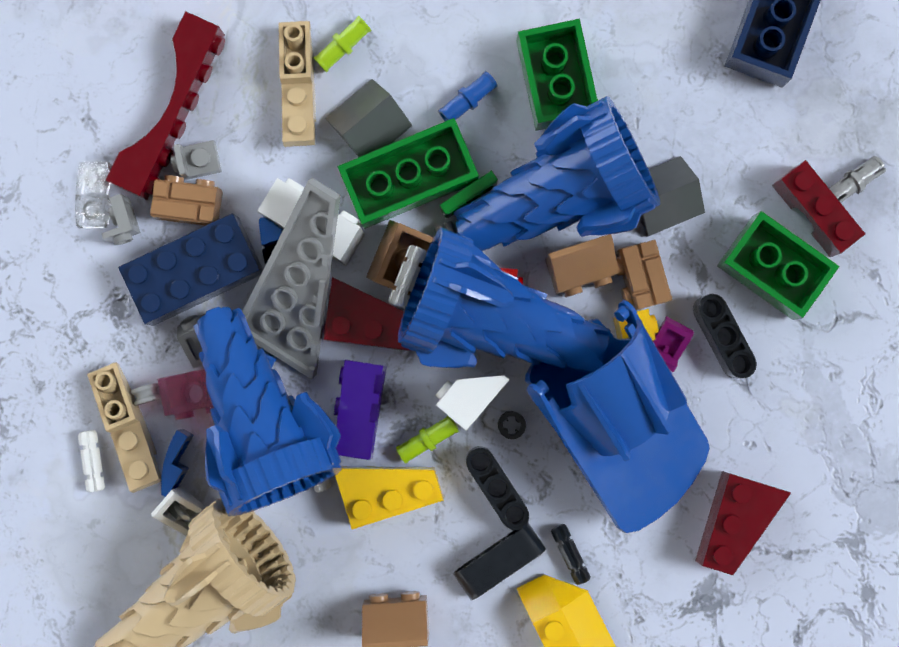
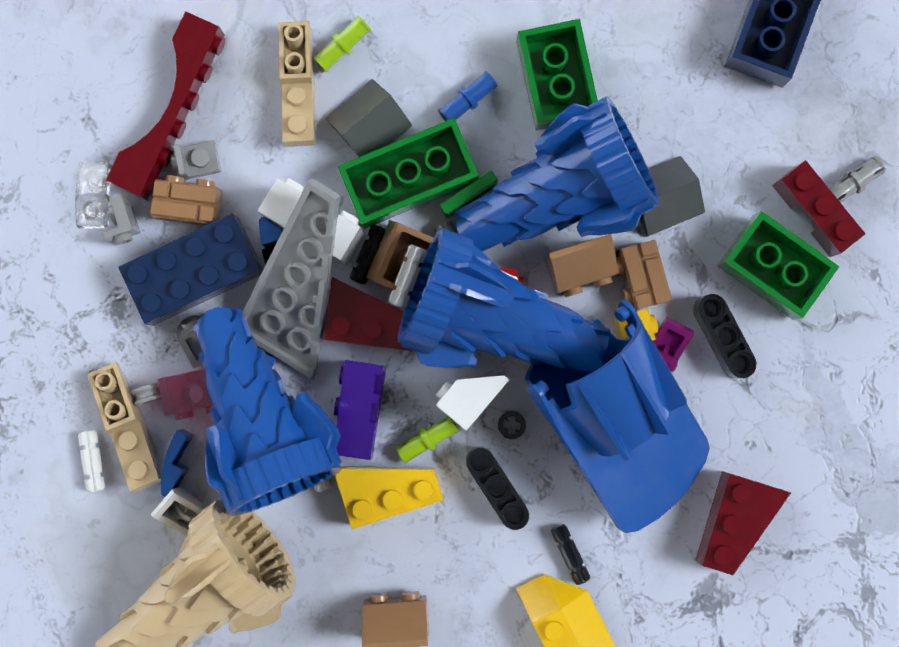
black beam [453,522,546,600] -> none
none -> black axle [349,224,386,284]

